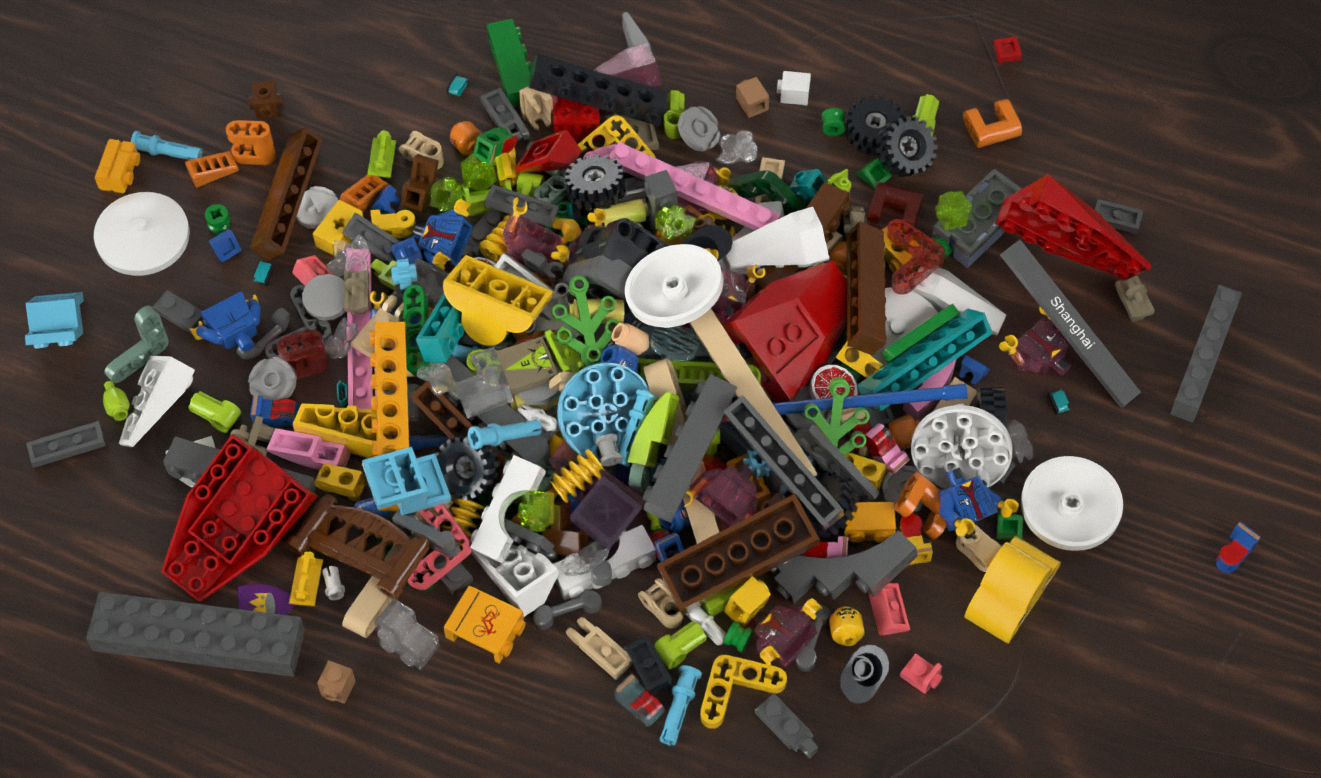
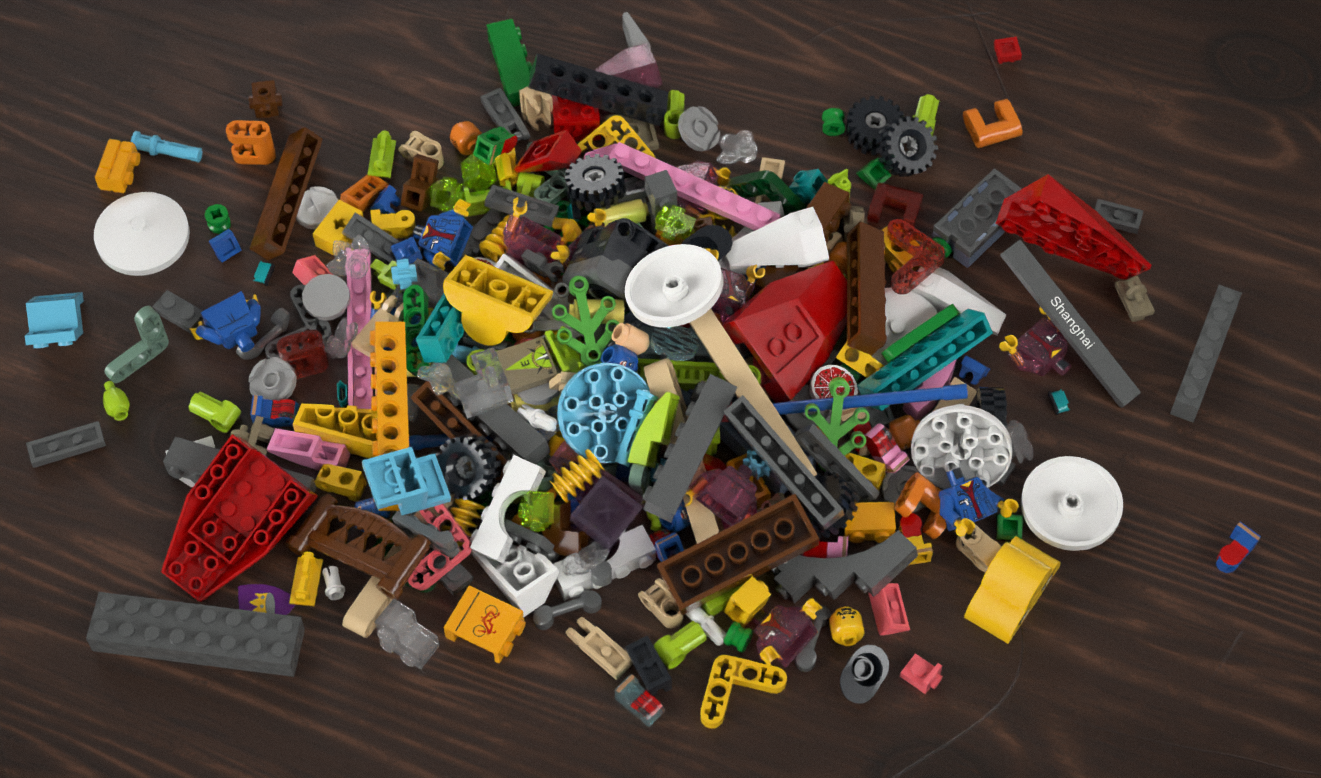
white wedge [119,356,195,447] -> none
orange slope [185,151,239,188] -> none
medium nougat brick [317,660,356,704] -> none
dark tan hips [344,270,369,315] -> none
teal piece [446,73,469,97] -> none
medium azure pin [468,419,542,449] -> none
light grey bush [595,434,623,466] -> none
medium azure pin [660,665,702,746] -> none
medium nougat brick [736,77,769,118] -> none
dark grey hinge [755,693,818,759] -> none
white brick [777,71,811,105] -> none
clear neon green brick [935,191,972,231] -> none

